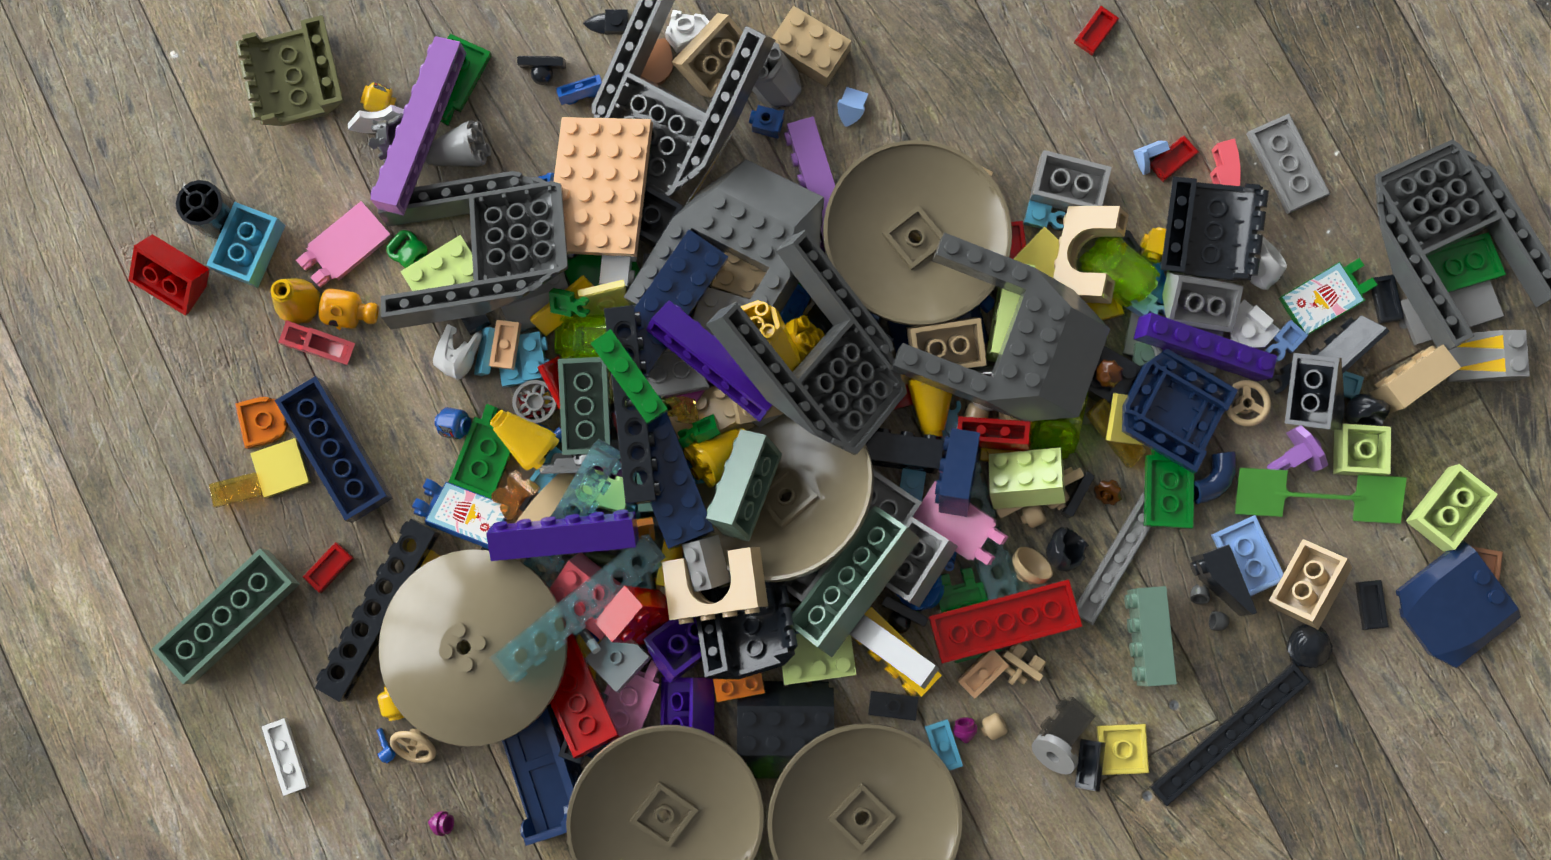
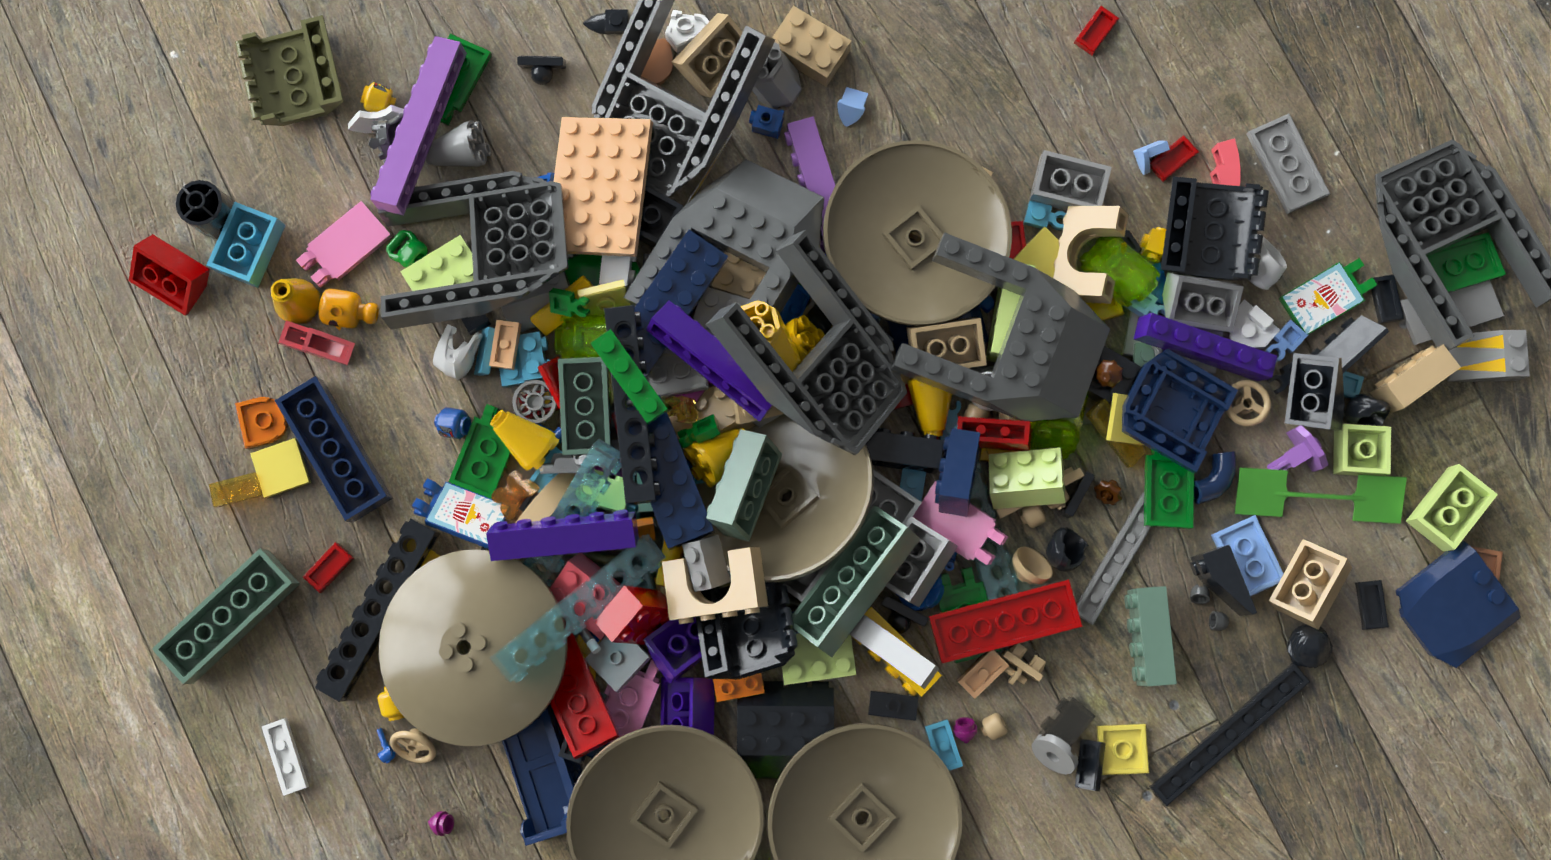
blue plate [556,74,602,105] -> none

